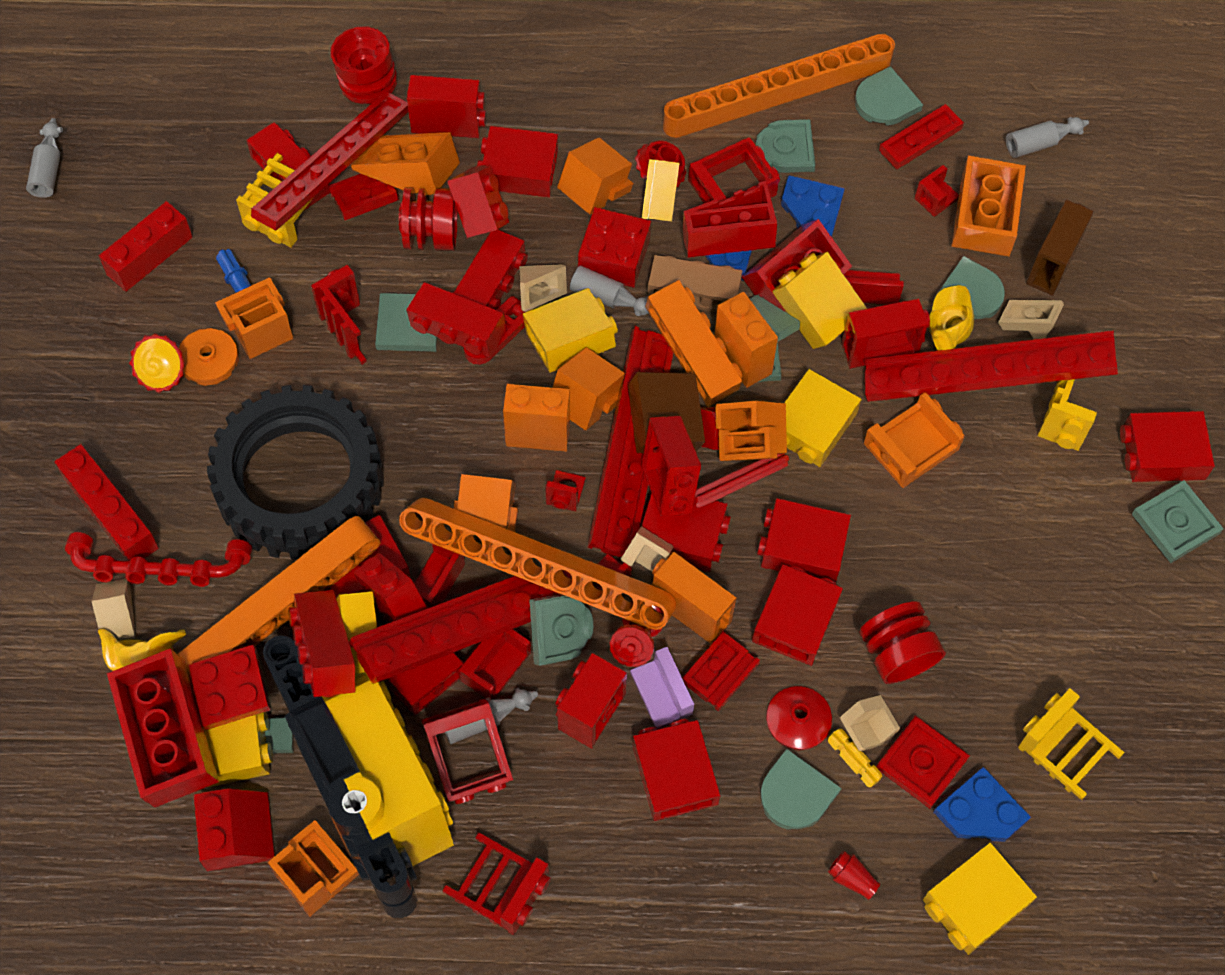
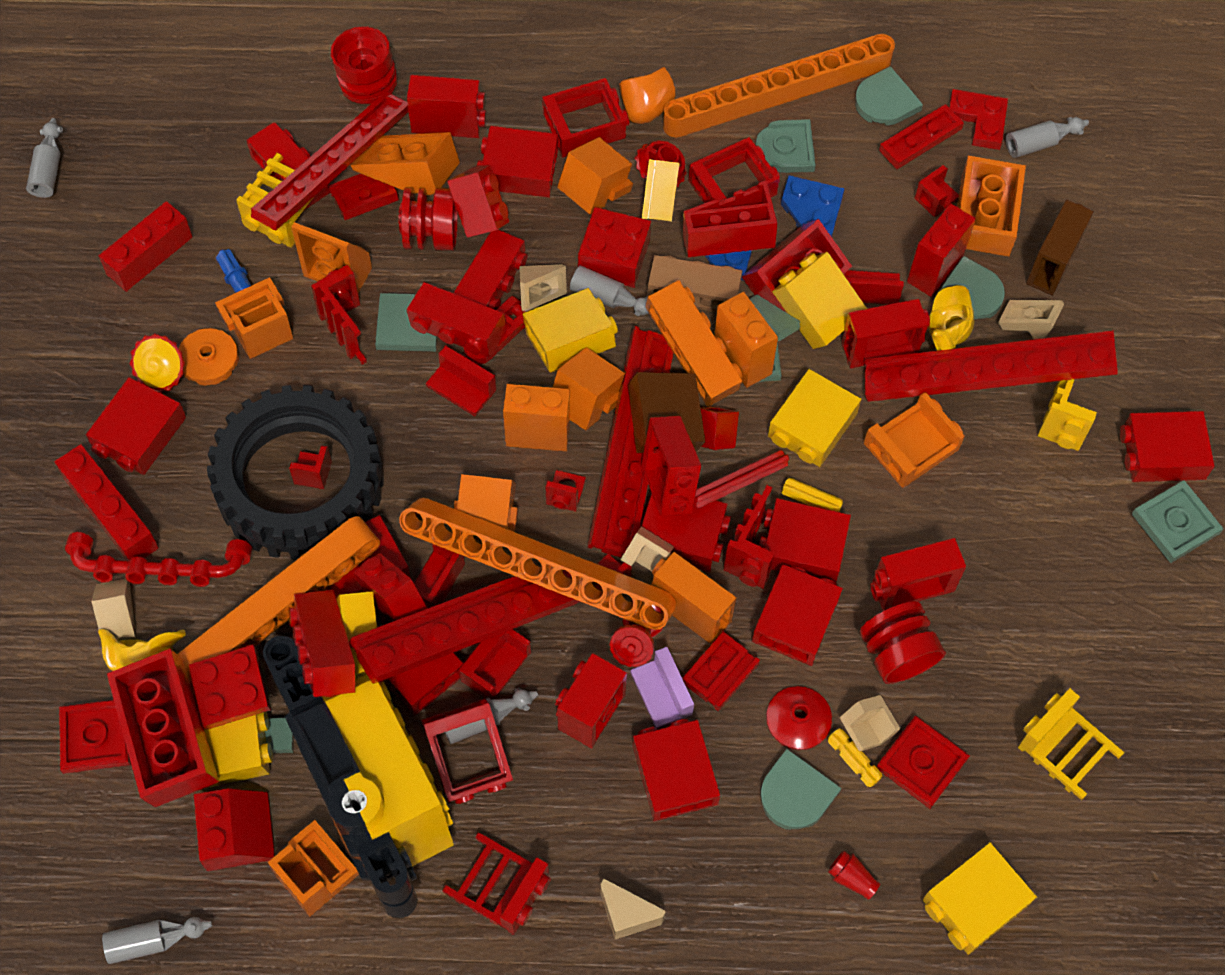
sand green tile [530,594,594,666] -> none
orange plate [716,401,787,461] -> none
blue plate [933,767,1031,842] -> none
none -> red tile [59,700,131,774]
none -> red brick [86,377,186,475]
none -> light grey wheel [102,917,212,964]
none -> red panel [289,445,332,489]
none -> orange slope [291,222,372,293]
none -> red panel [425,345,496,416]
none -> red window [542,78,629,158]
none -> tan slope [600,879,666,939]
none -> orange piece [619,67,676,124]
none -> red plate [723,485,775,589]
none -> yellow axle [782,478,843,512]
none -> red window [870,538,966,611]
none -> red brick [907,204,976,297]
none -> red plate [949,89,1008,150]

